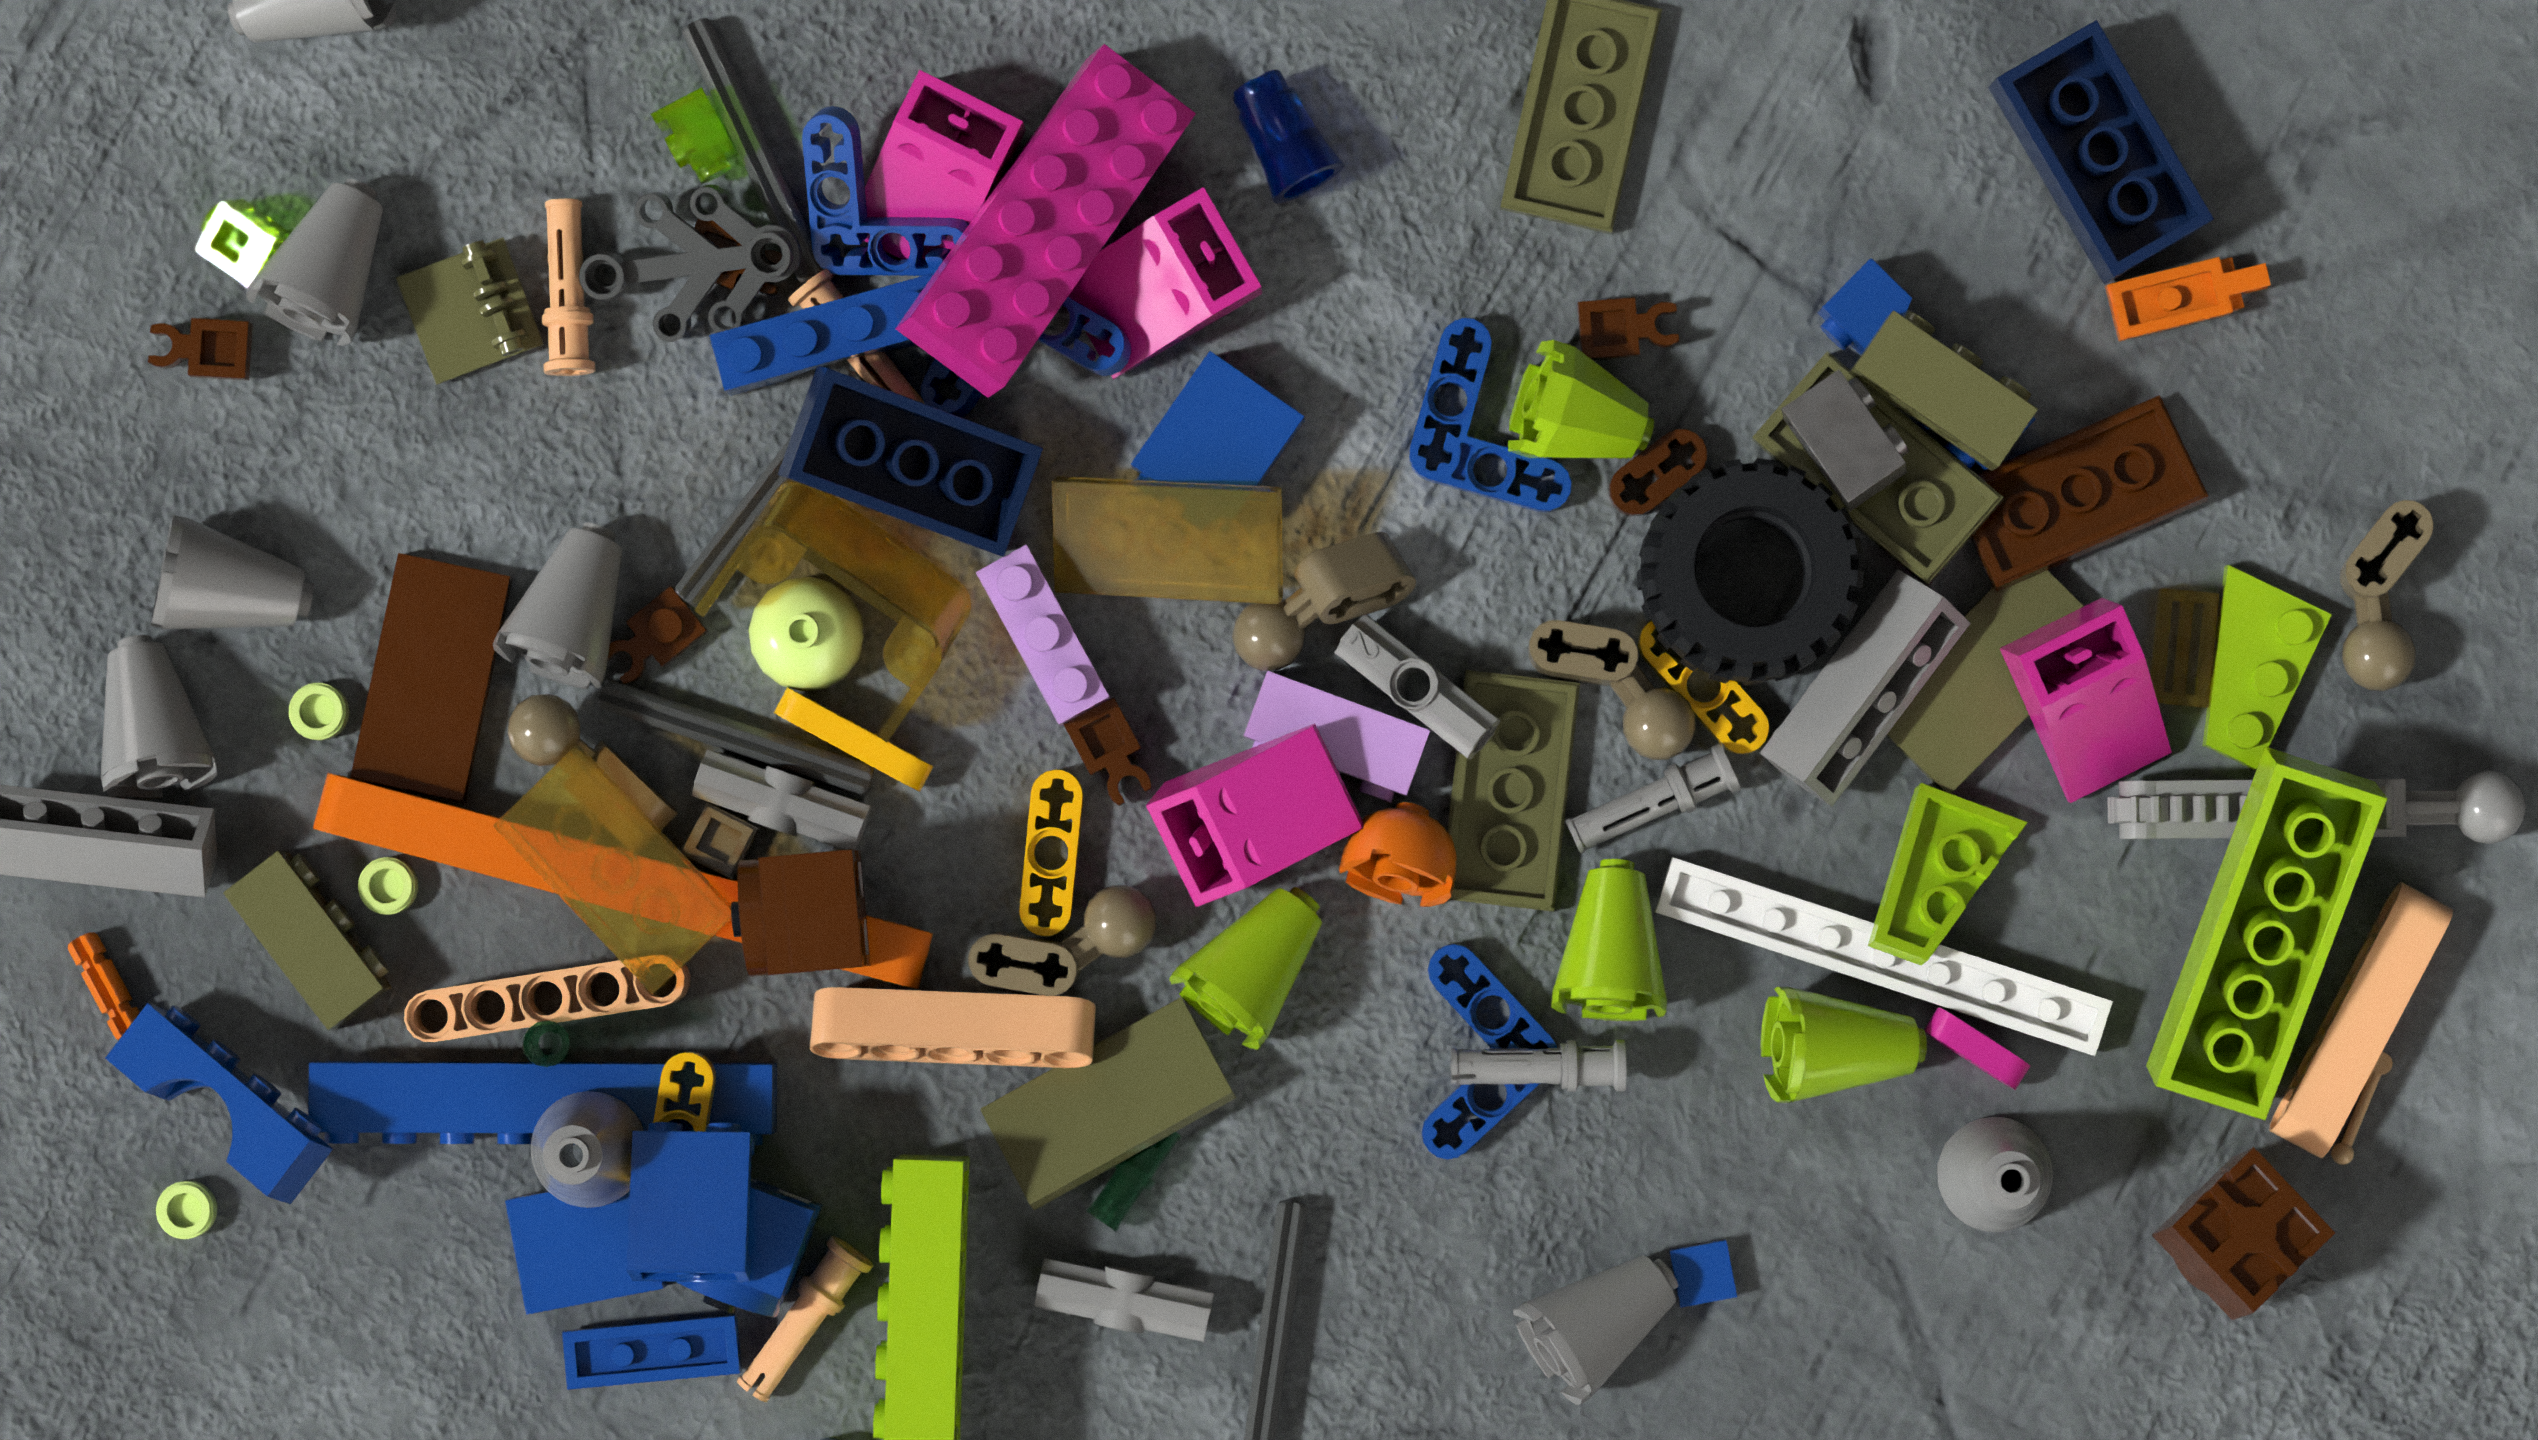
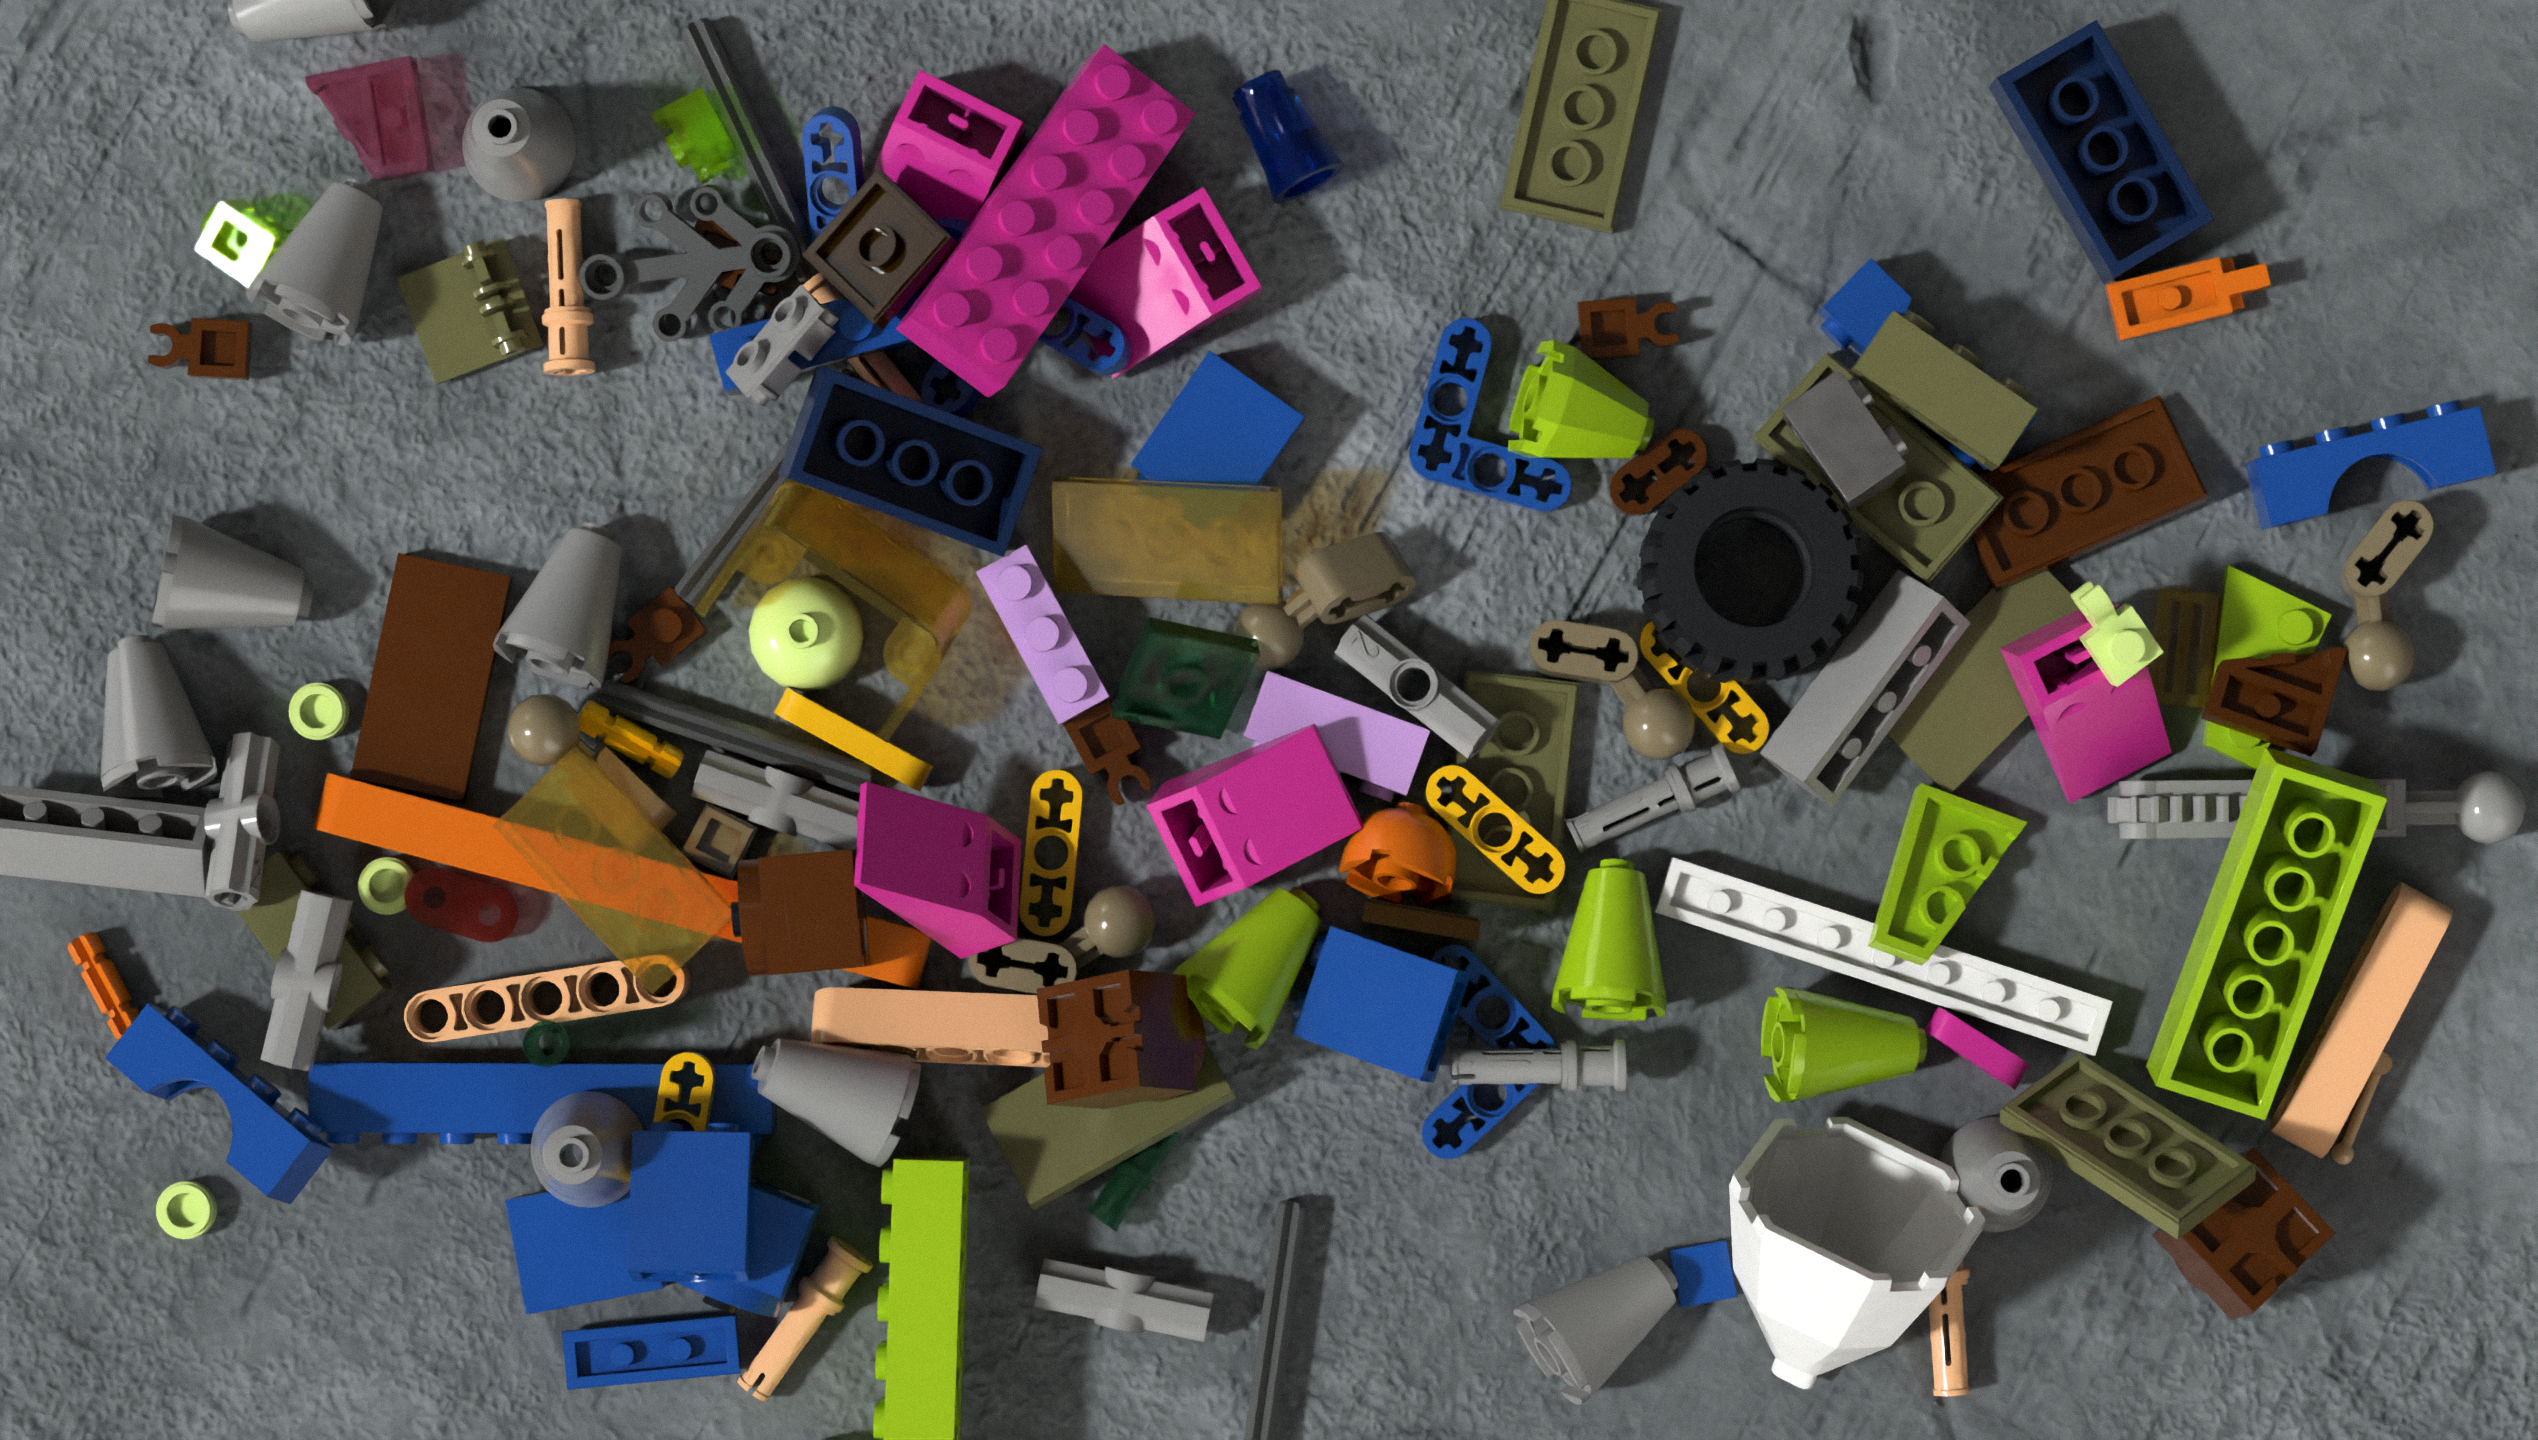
none -> light grey piece [204,732,281,911]
none -> light grey piece [260,890,353,1071]
none -> clear pink wing [305,56,435,181]
none -> clear red plate [404,866,518,943]
none -> light grey cone [462,88,577,202]
none -> yellow axle [578,701,684,778]
none -> light grey hinge [726,284,839,407]
none -> light grey cone [751,1038,921,1167]
none -> dark brown tile [802,168,959,330]
none -> dark pink slope [854,782,1022,959]
none -> reddish brown piece [1037,969,1206,1109]
none -> clear green plate [1110,617,1260,739]
none -> blue brick [1292,926,1471,1083]
none -> dark brown tile [1360,899,1481,941]
none -> yellow beam [1425,765,1565,894]
none -> white piece [1729,1117,1986,1389]
none -> light nougat pin [1929,1260,1970,1396]
none -> olive tile [2000,1052,2257,1240]
none -> yellowish green plate [2070,581,2164,687]
none -> reddish brown wing [2201,647,2347,757]
none -> blue arch [2246,400,2496,530]

